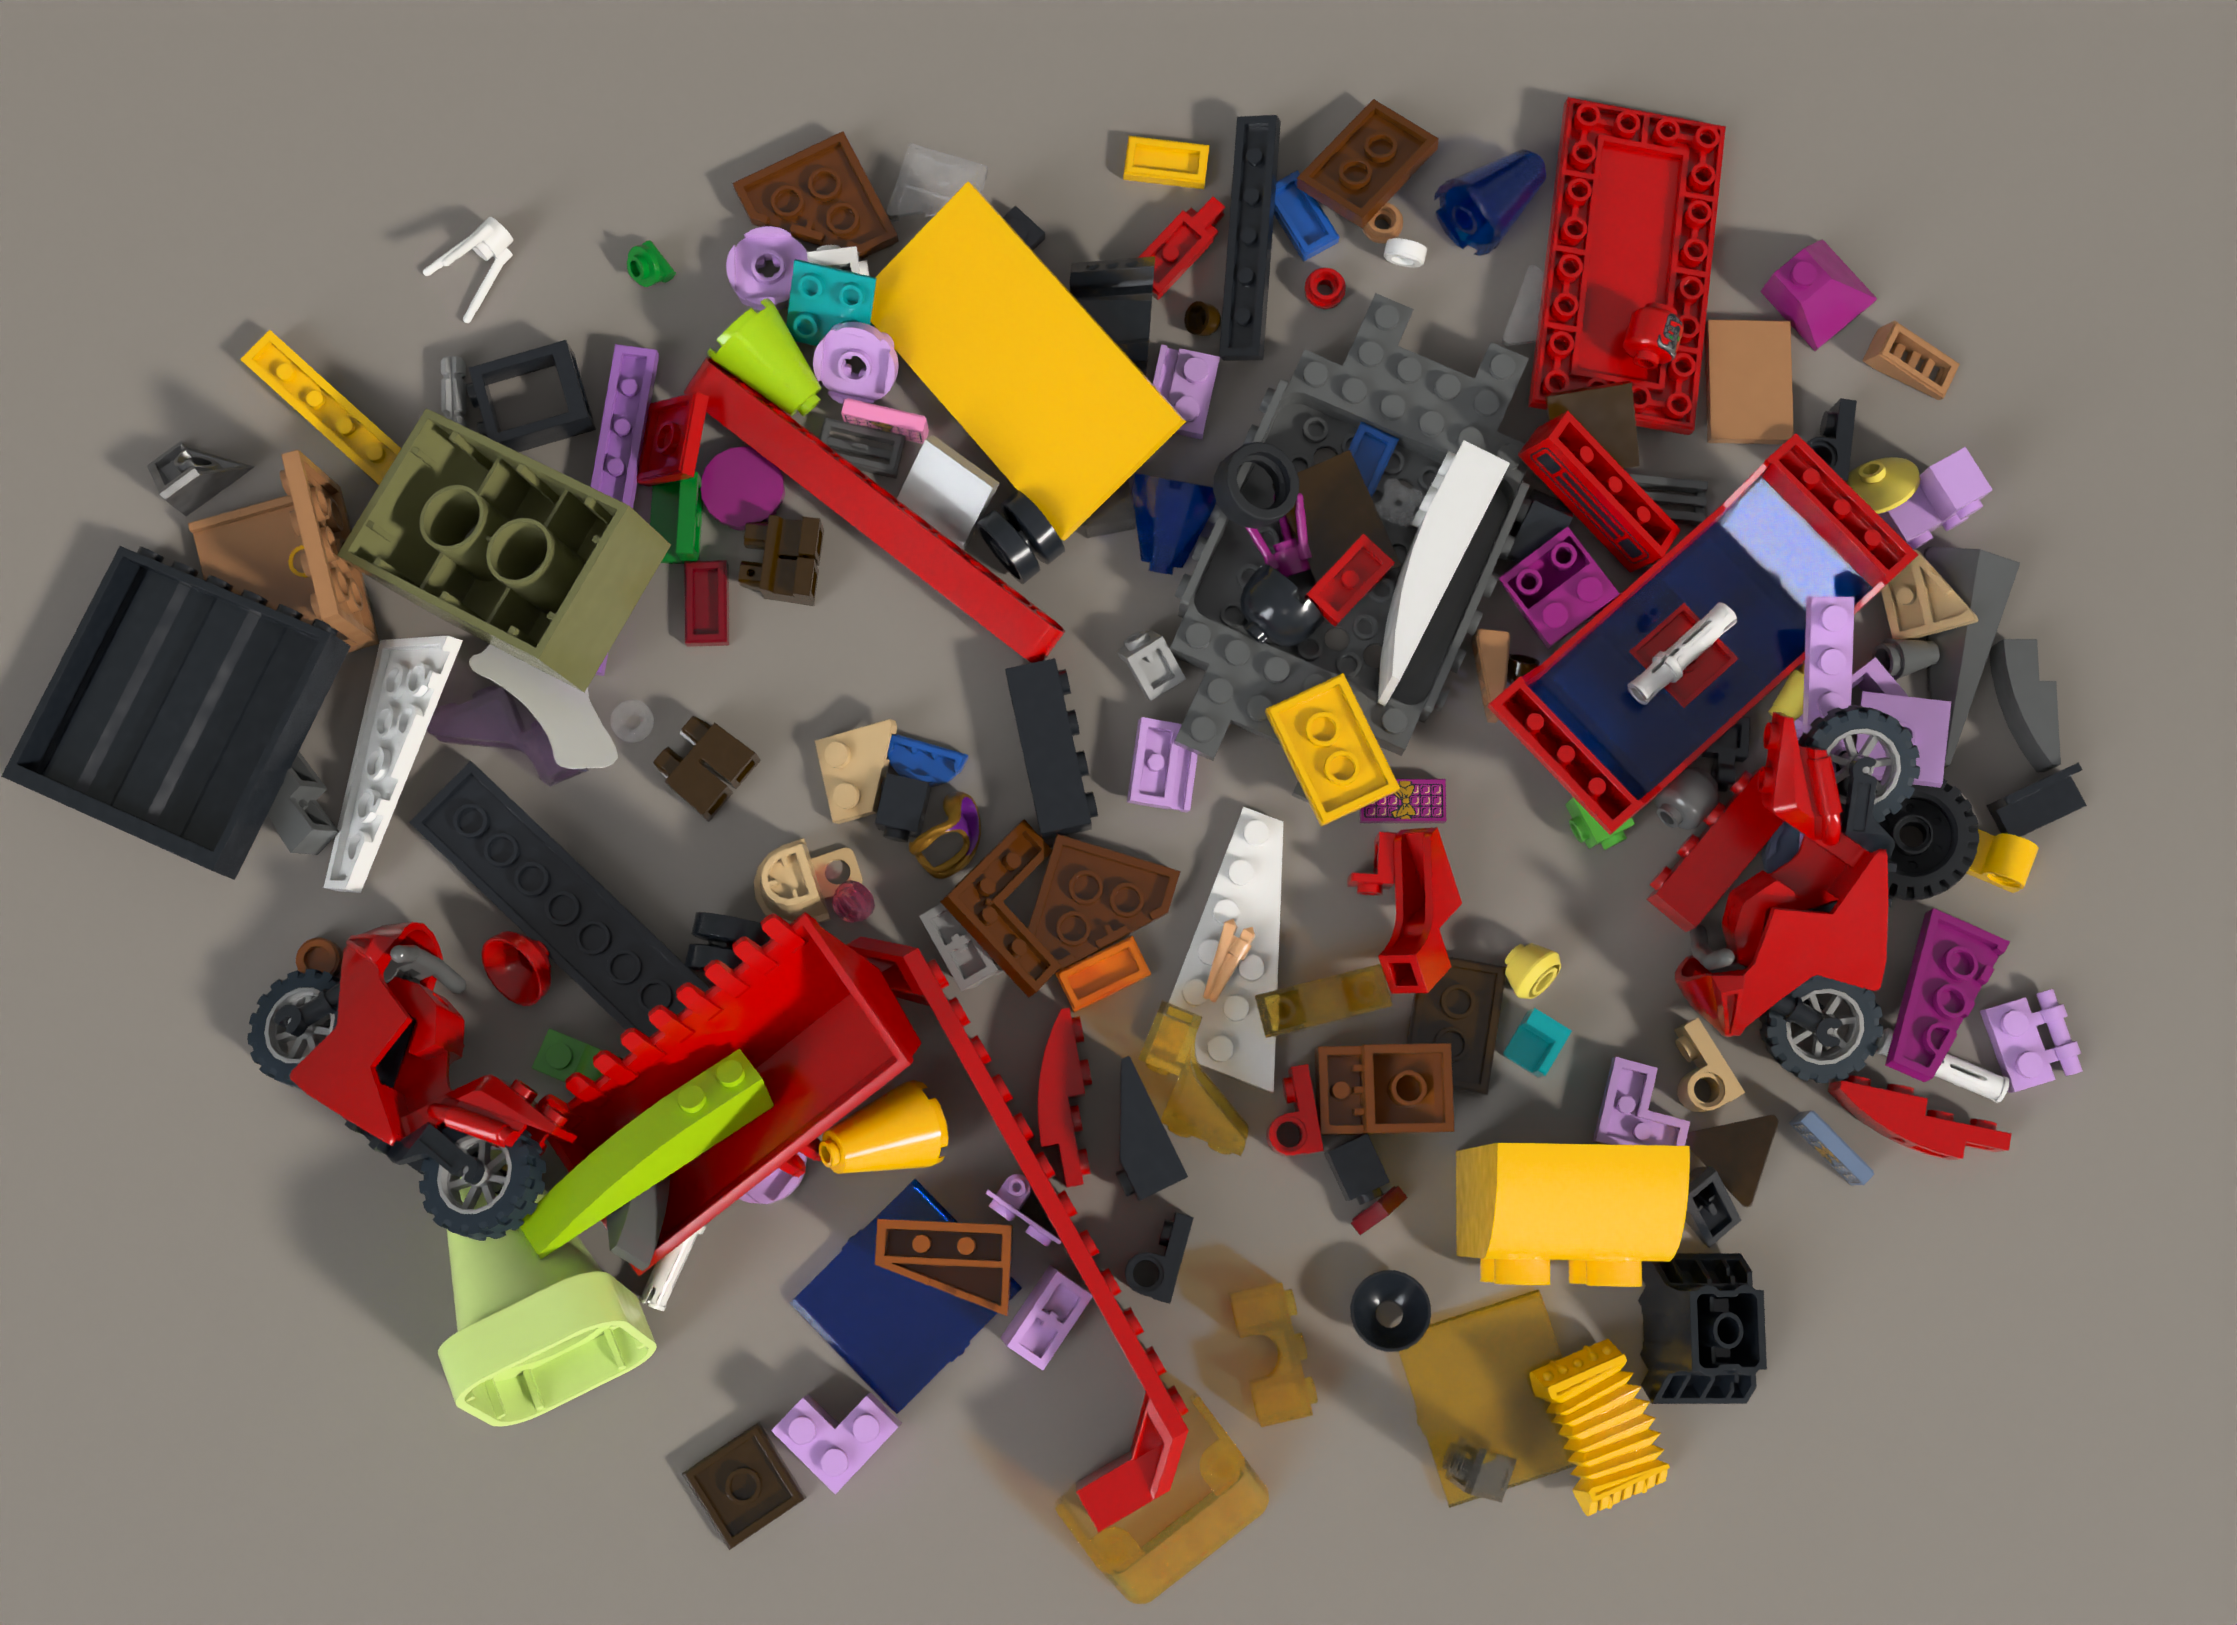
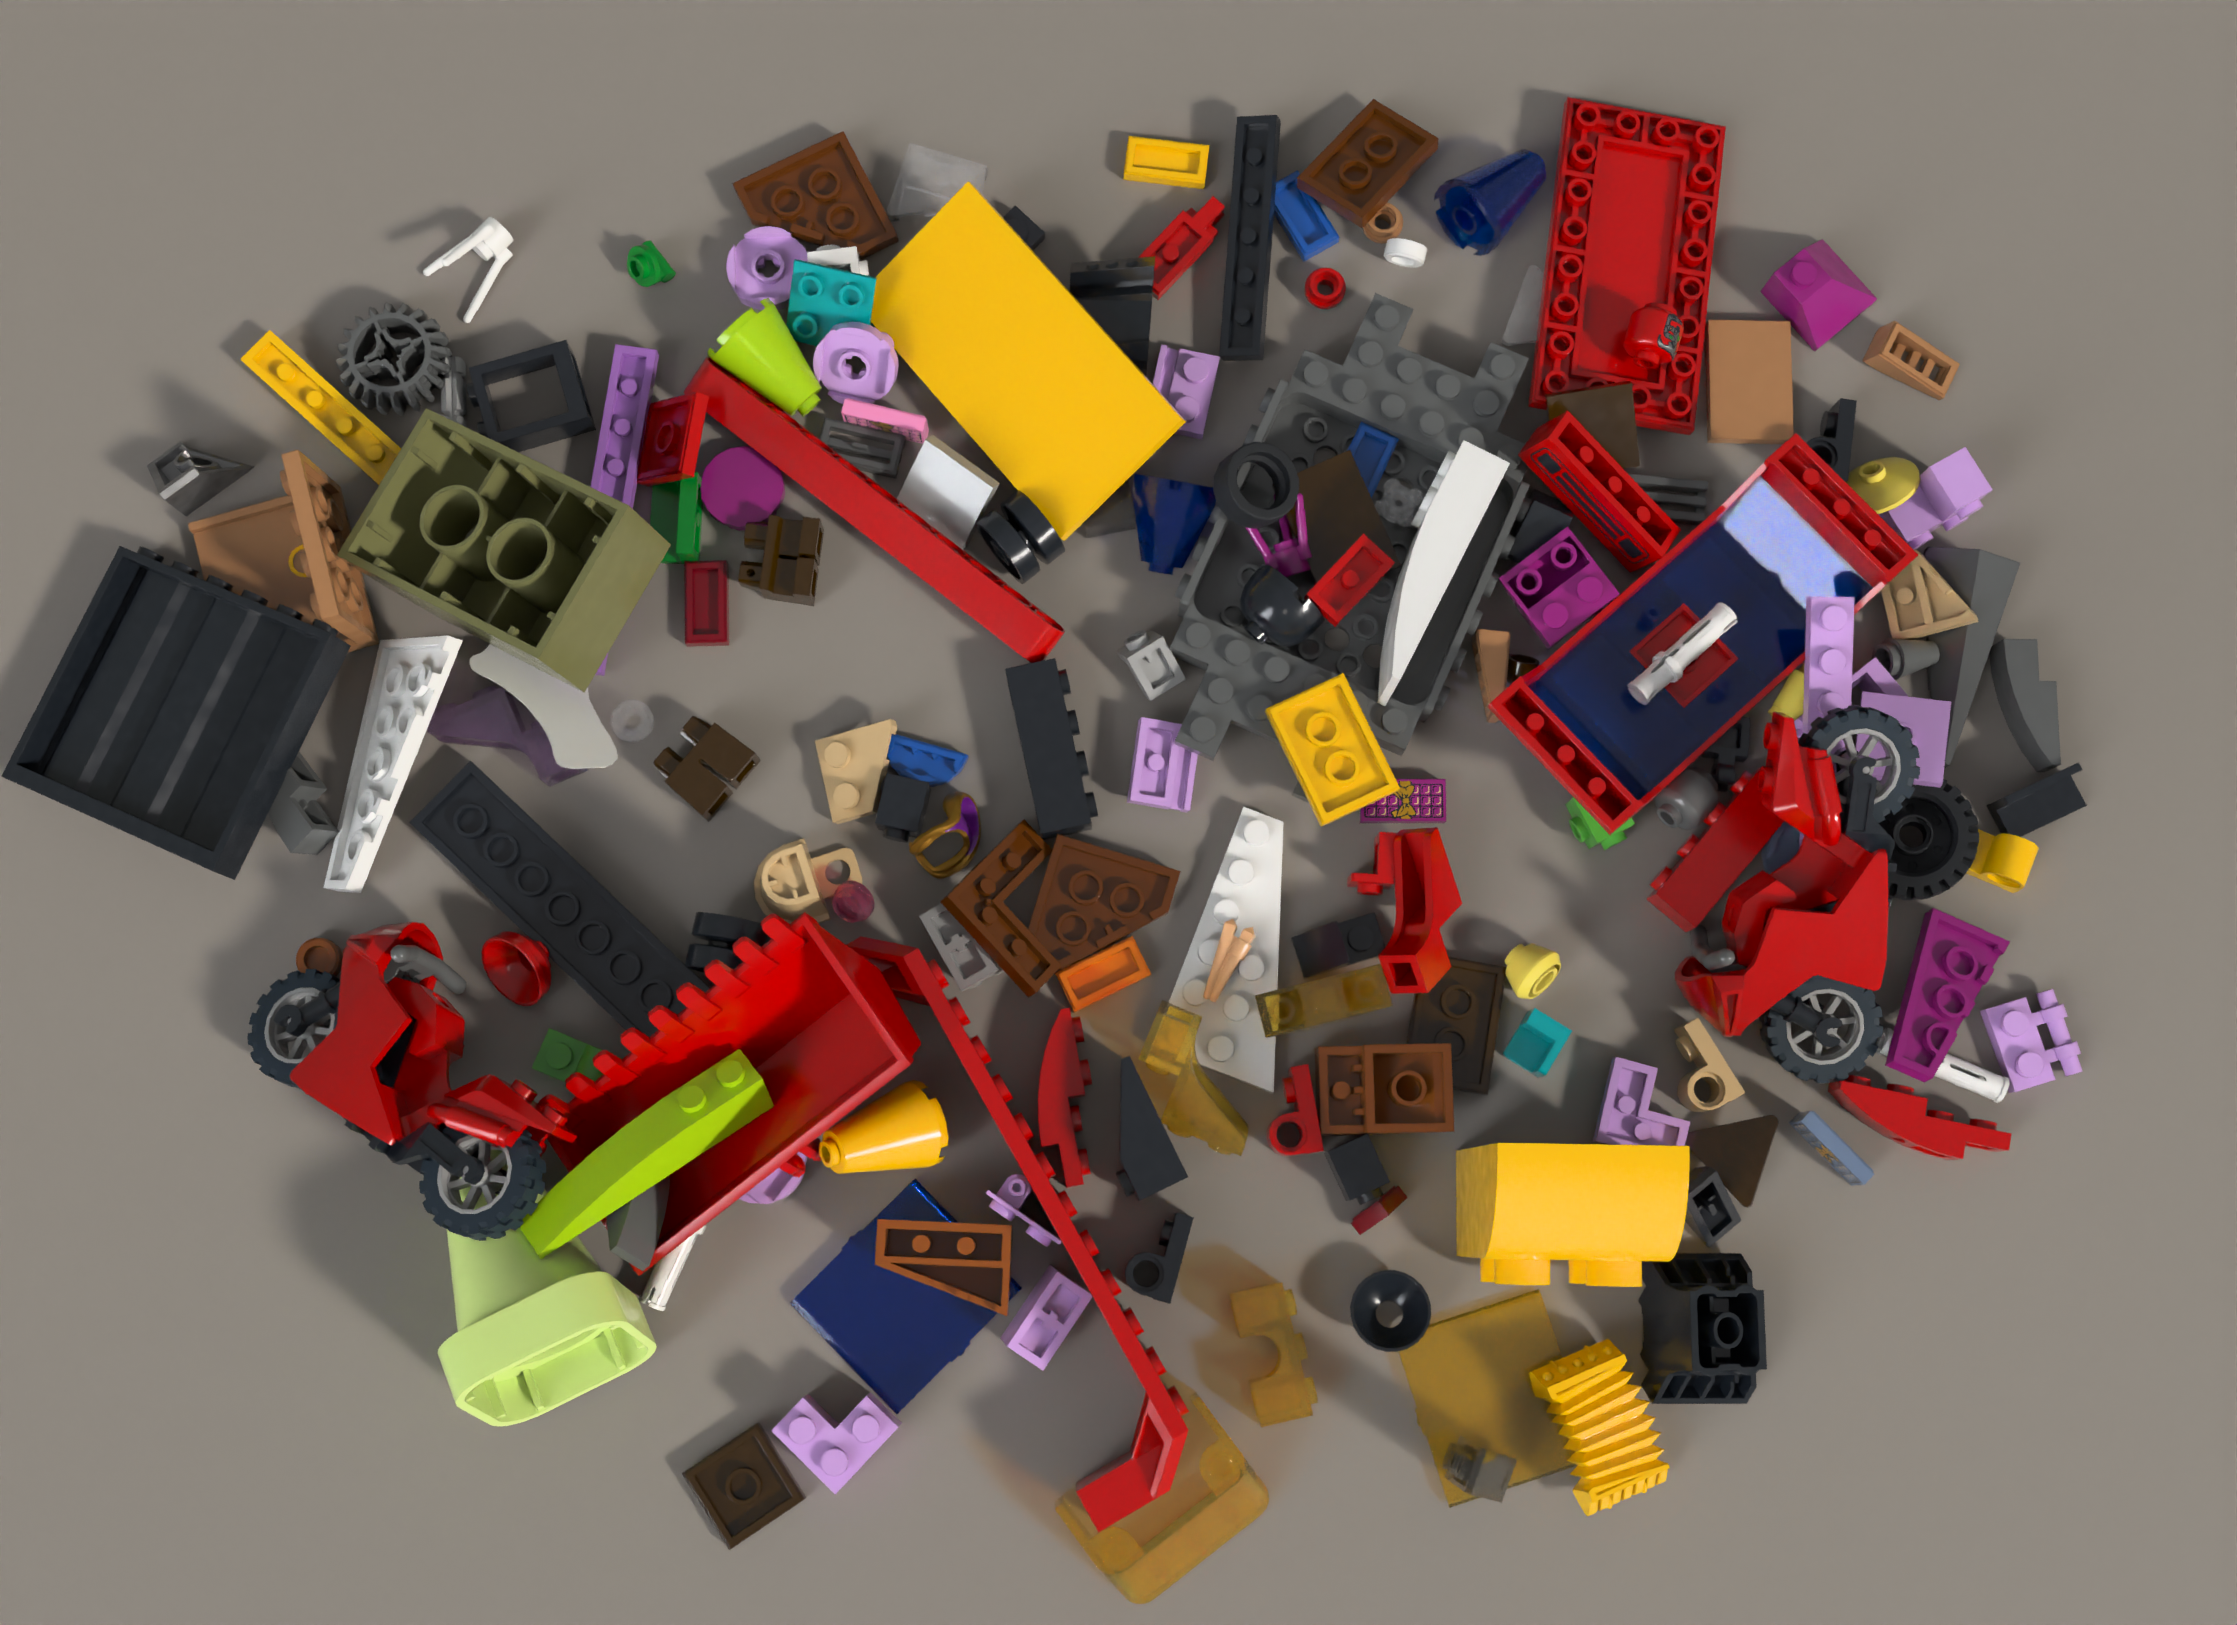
dark brown hinge [1184,301,1221,336] -> none
none -> dark grey gear [336,302,453,416]
none -> black slope [1291,912,1385,979]

